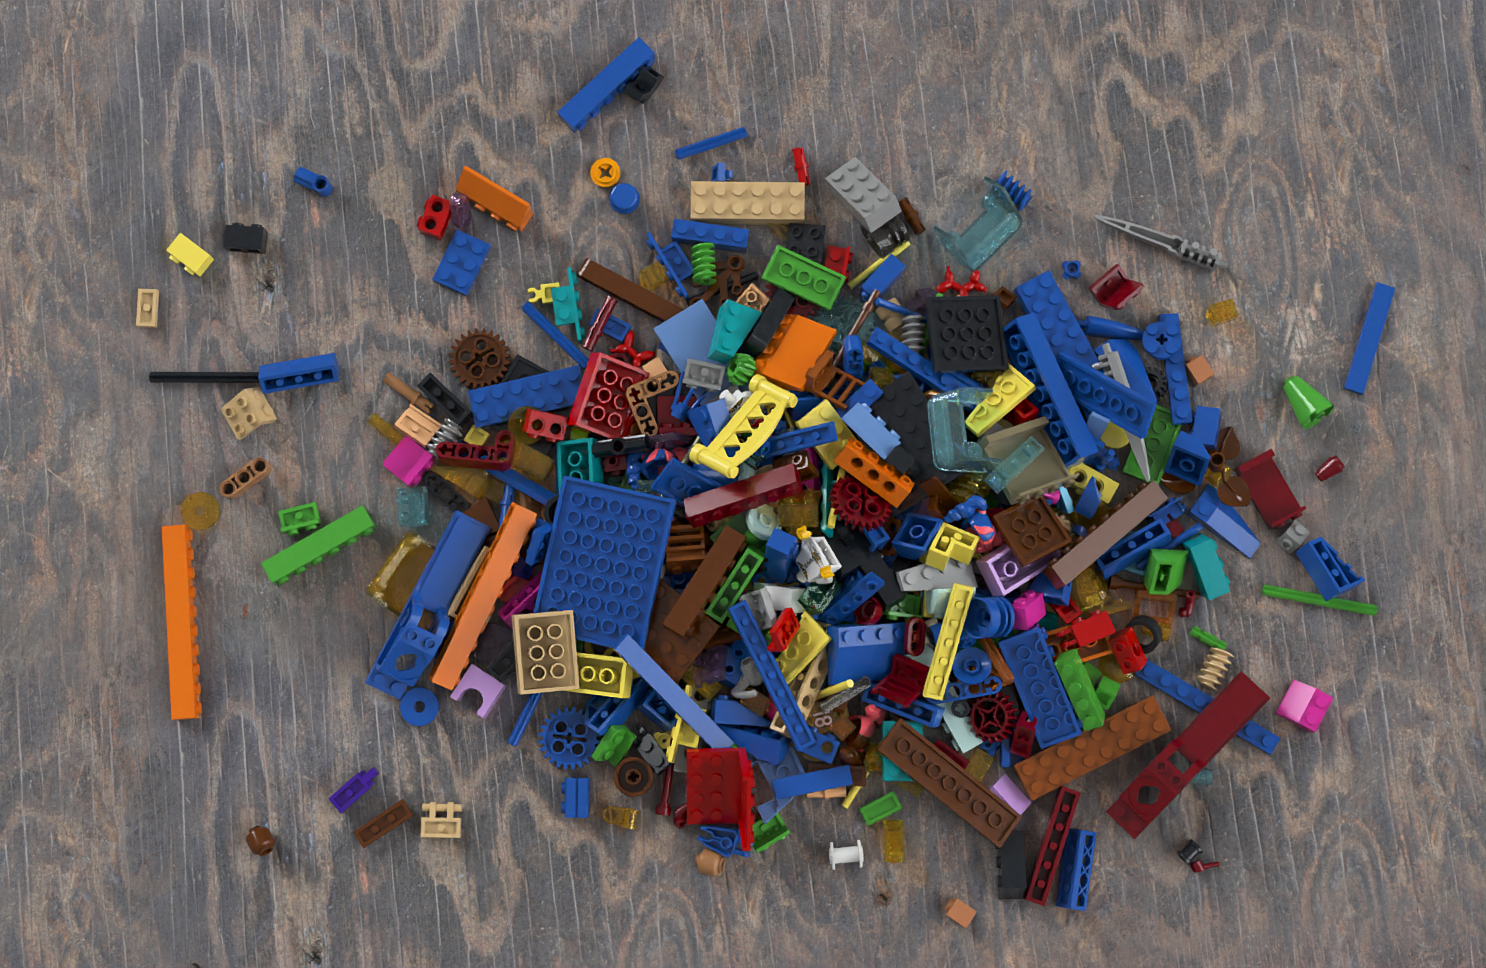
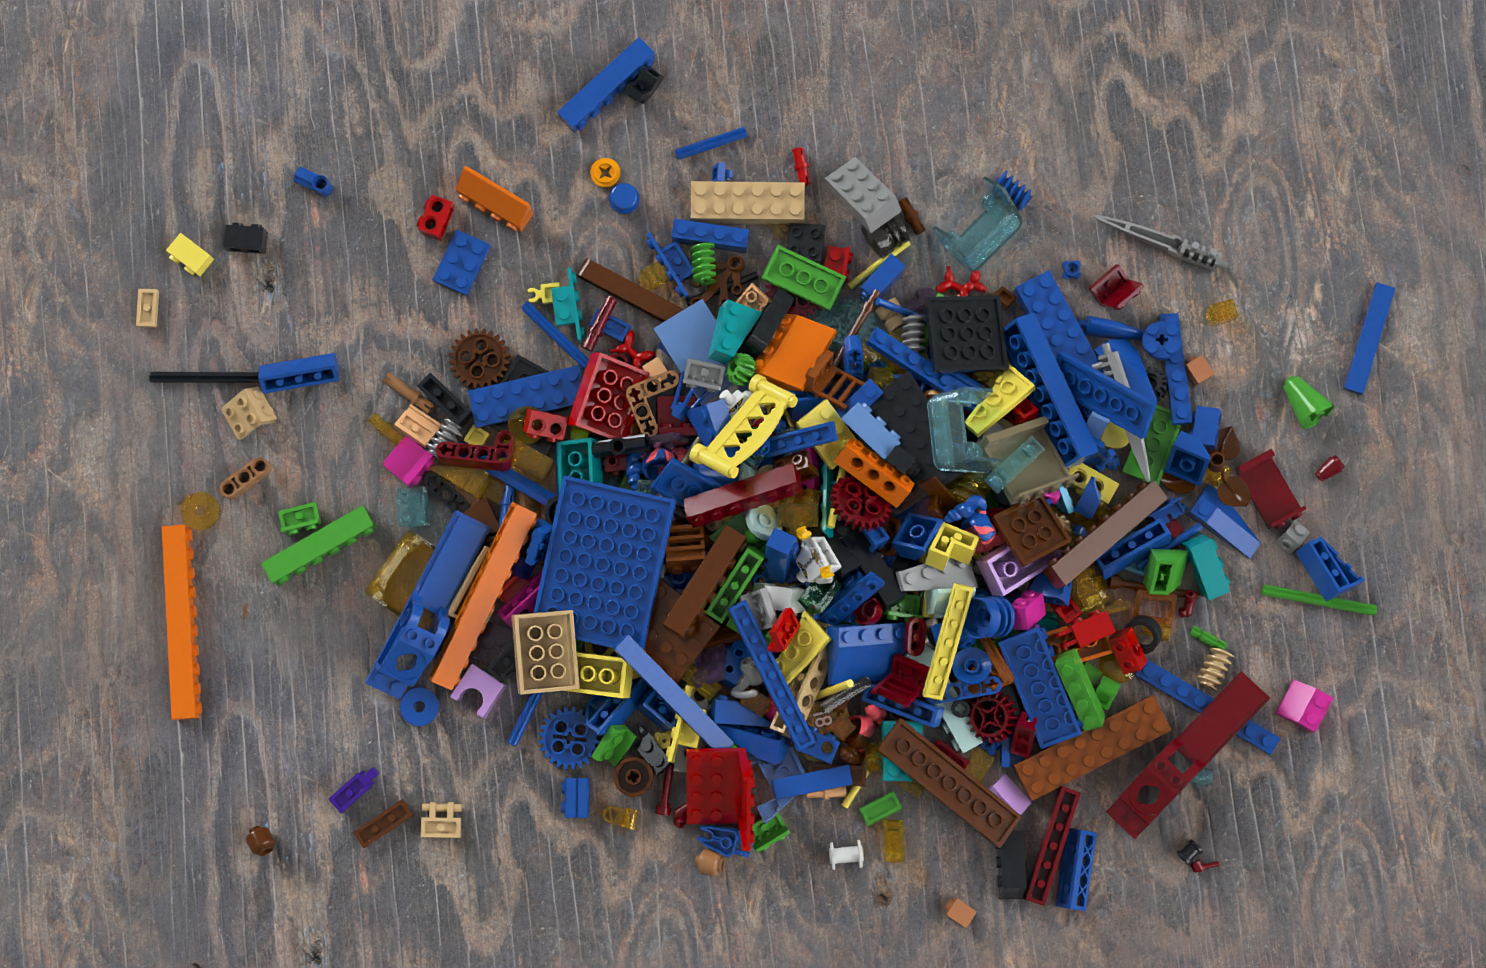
clear purple plate [450,192,472,230] -> none

